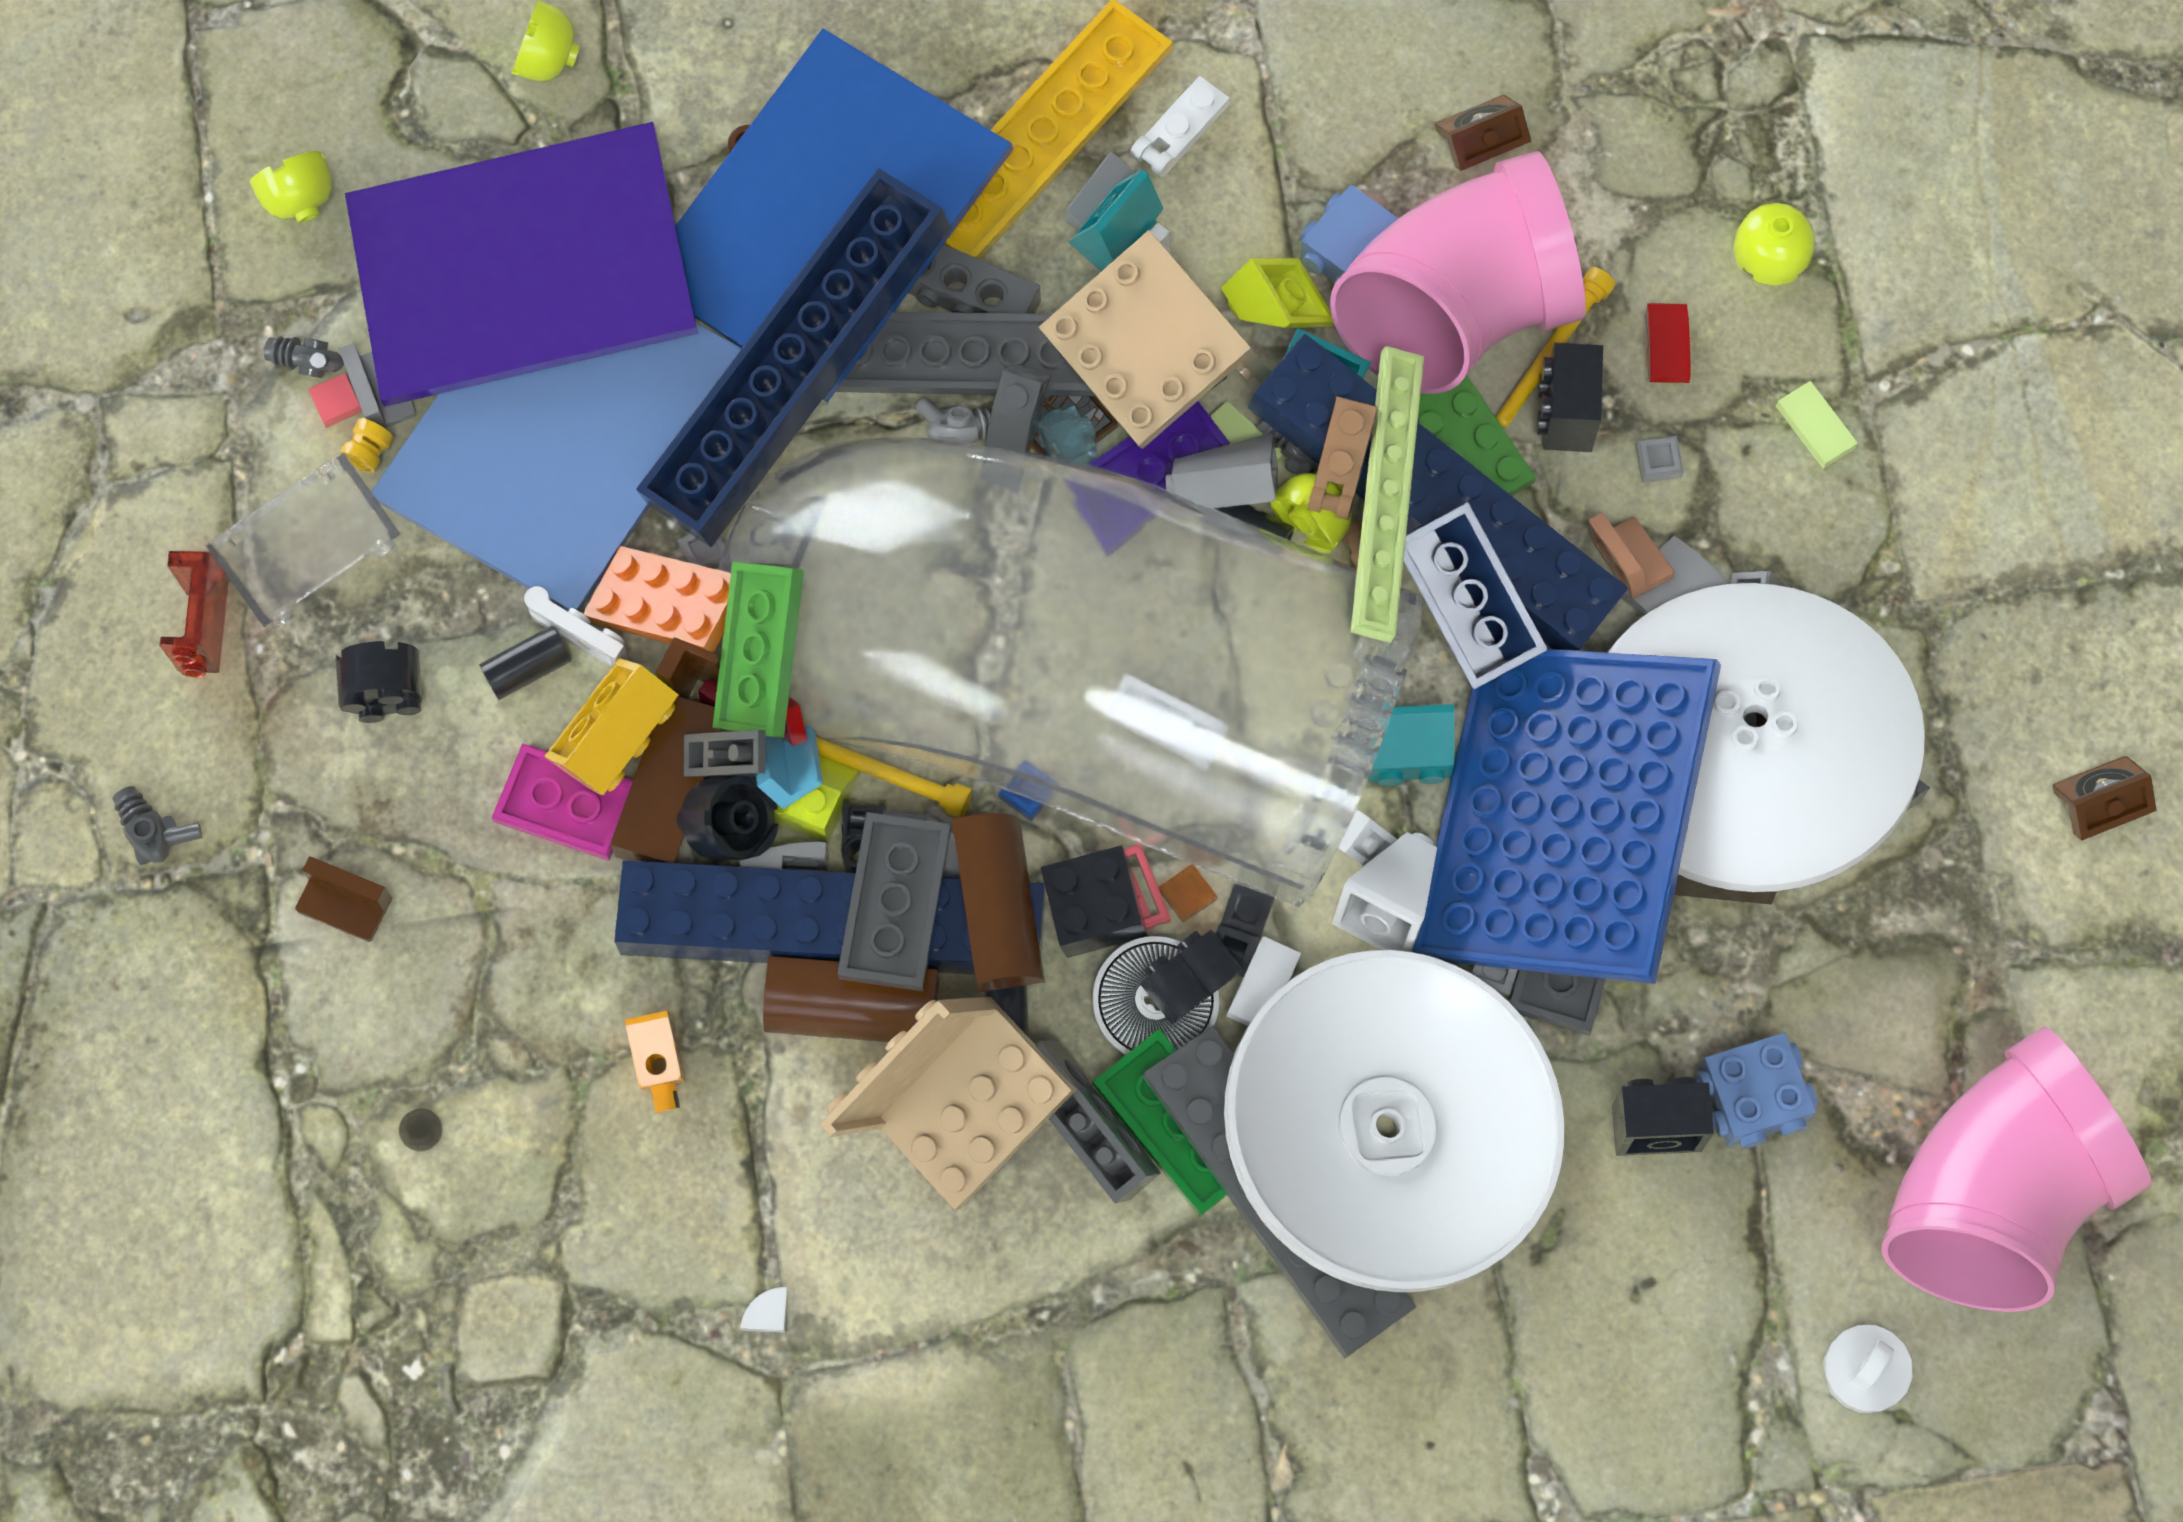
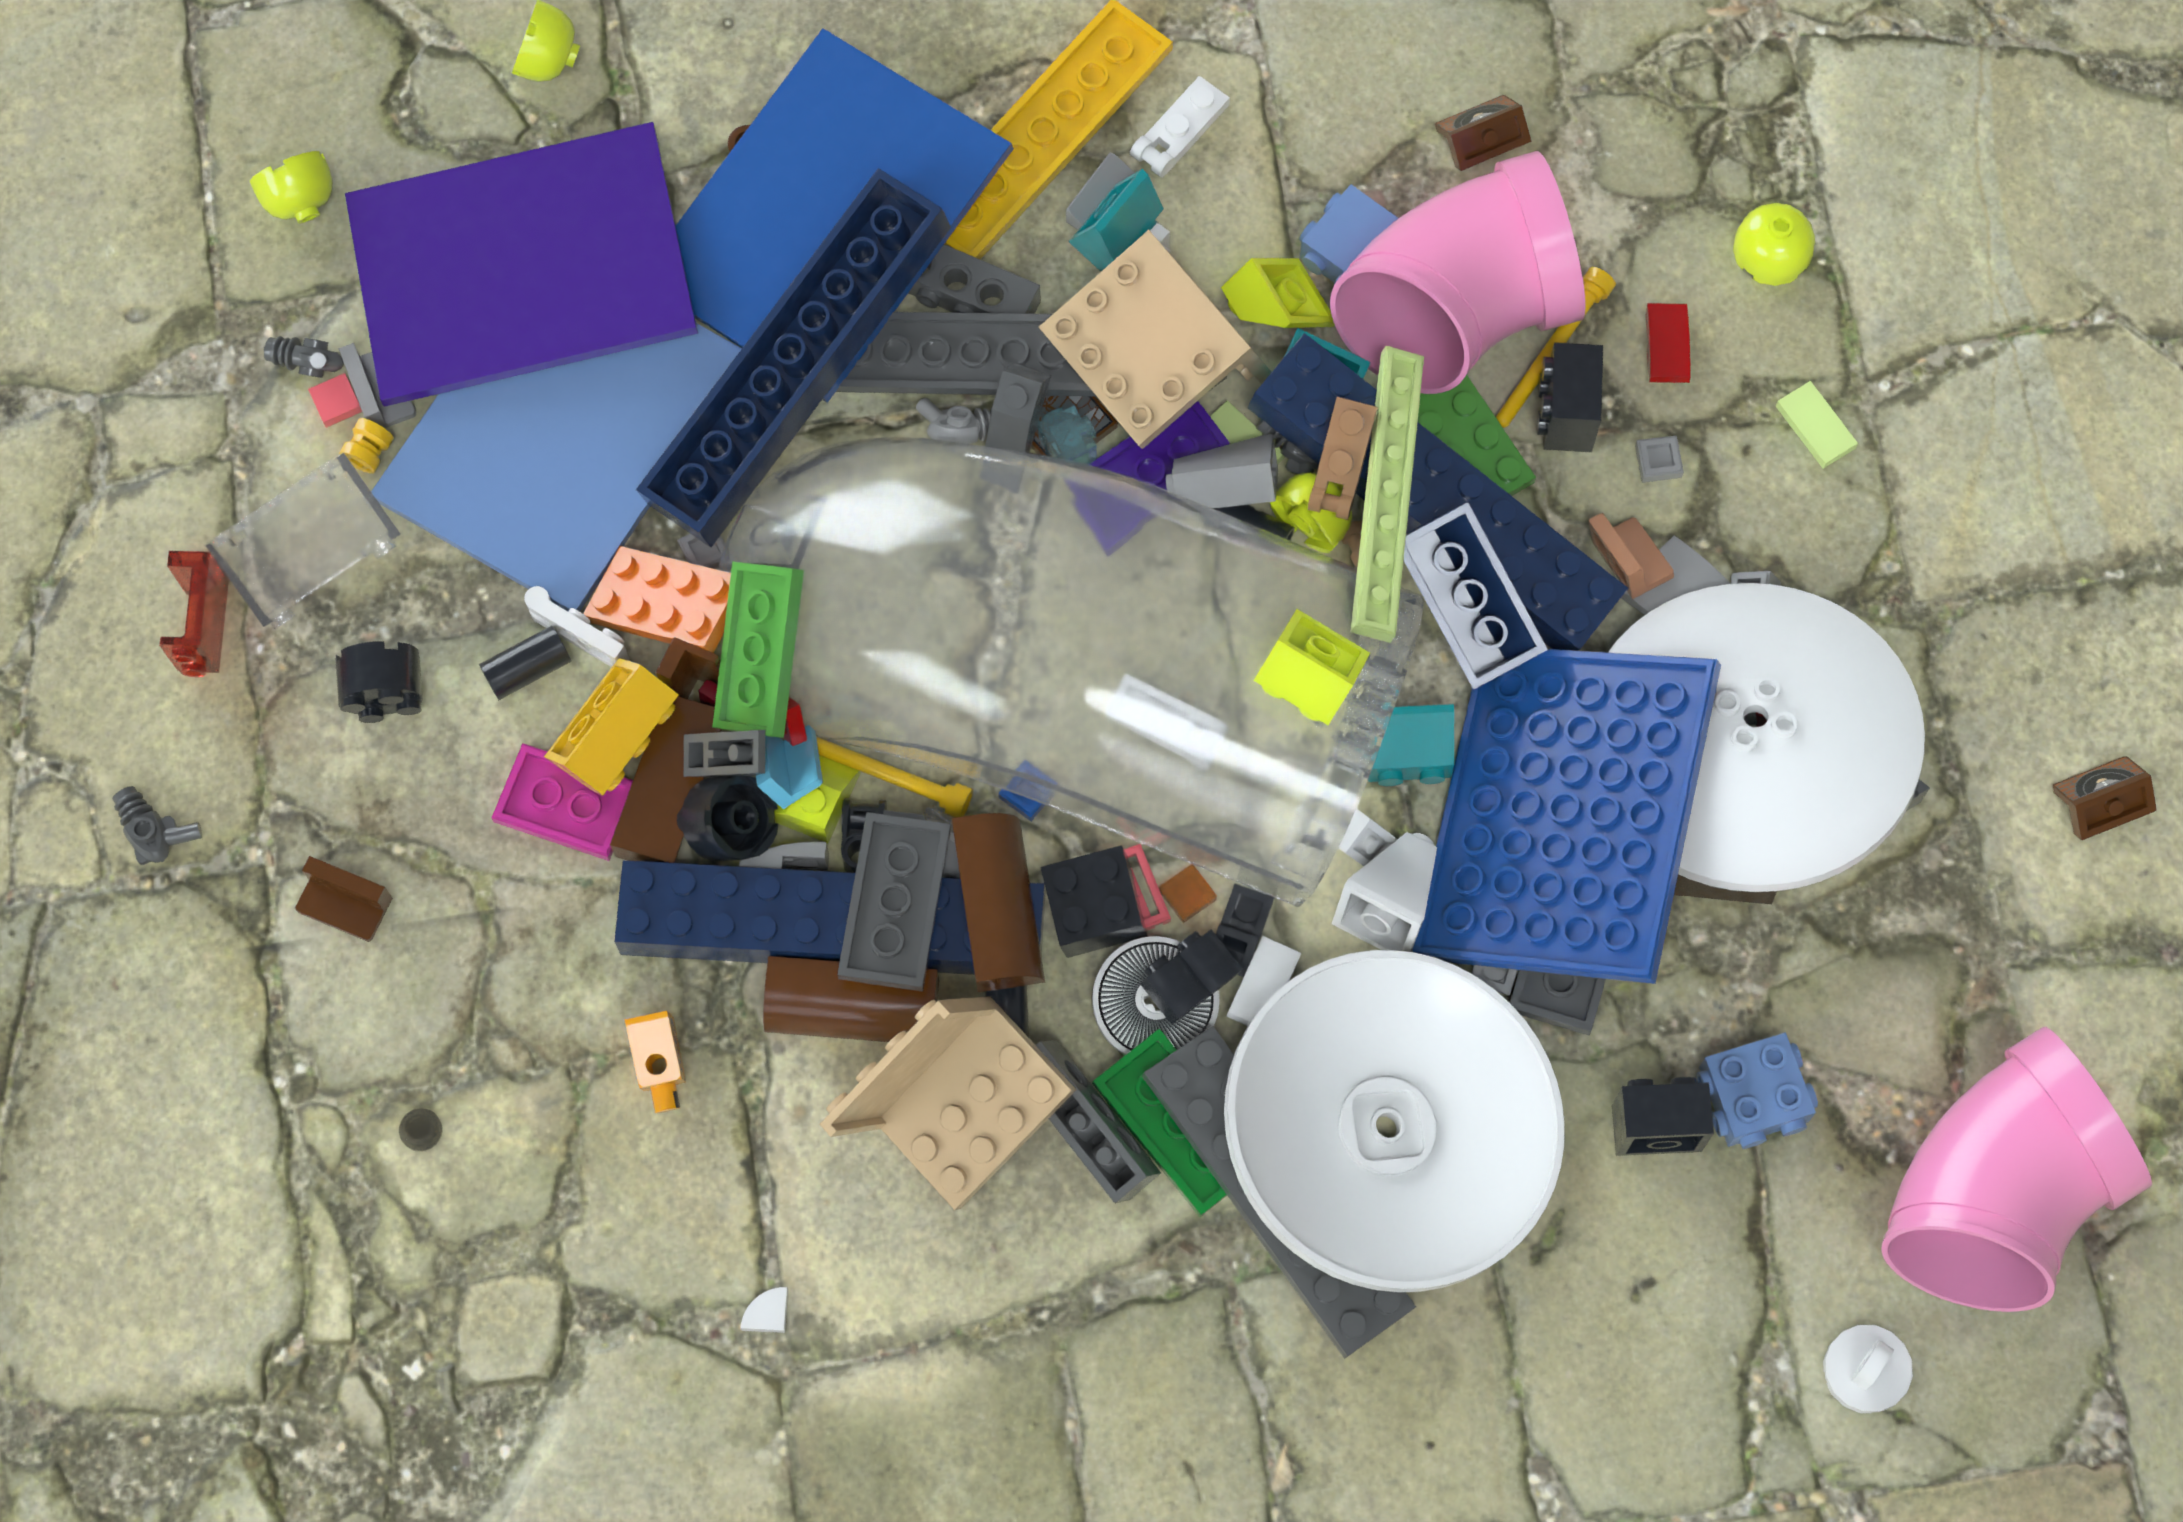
none -> neon yellow slope [1253,609,1370,725]

